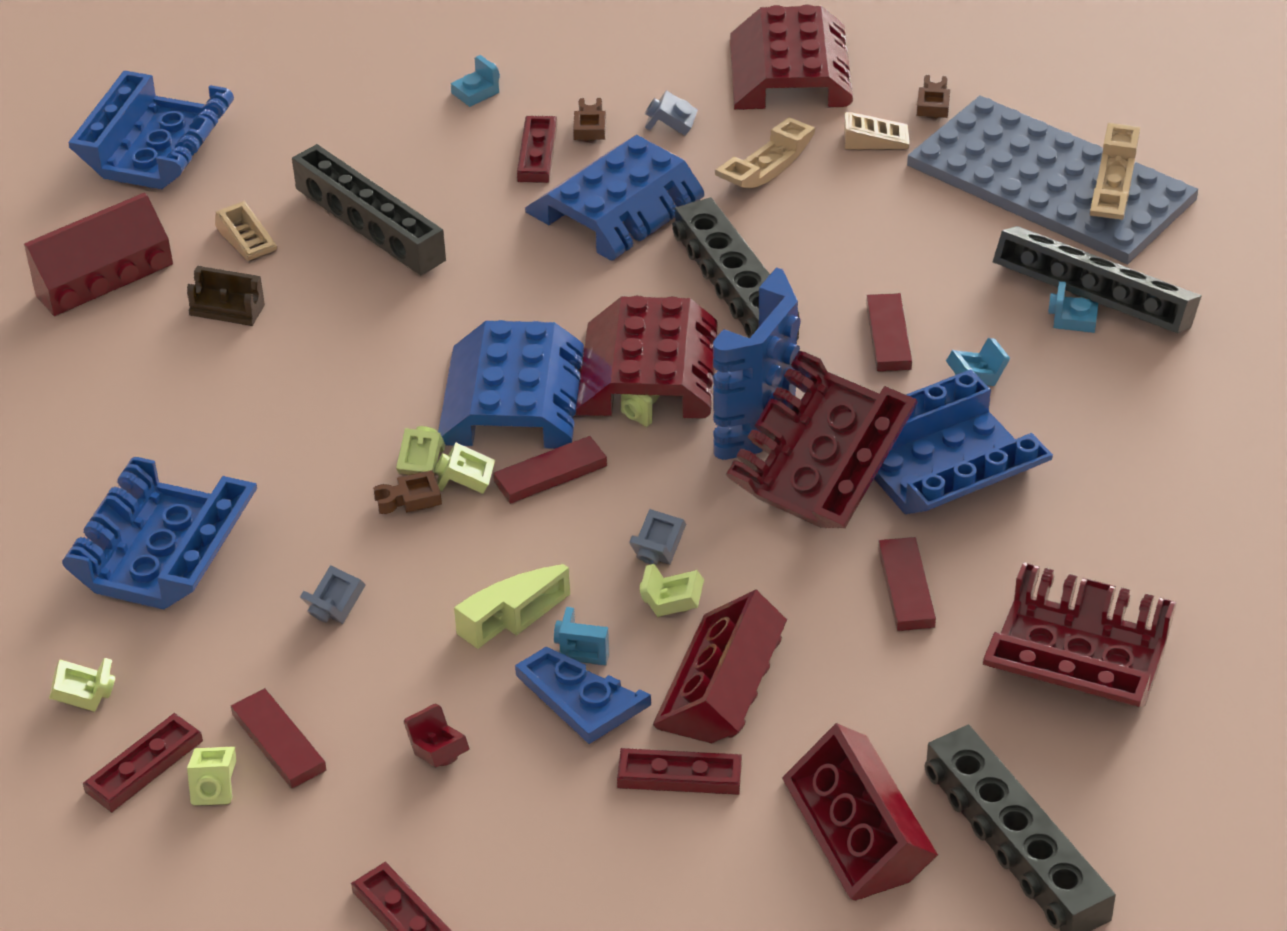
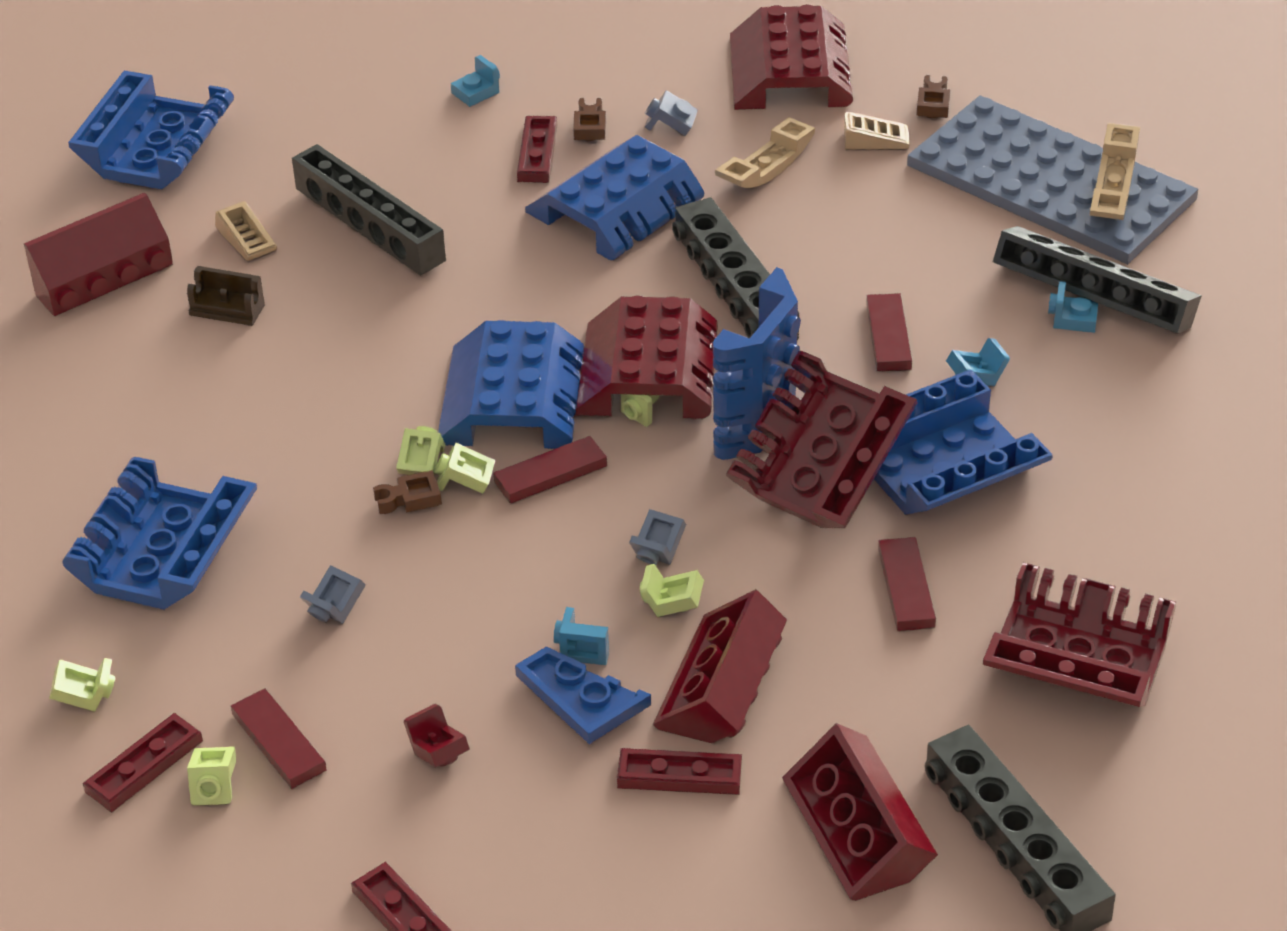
yellowish green slope [454,564,570,649] -> none

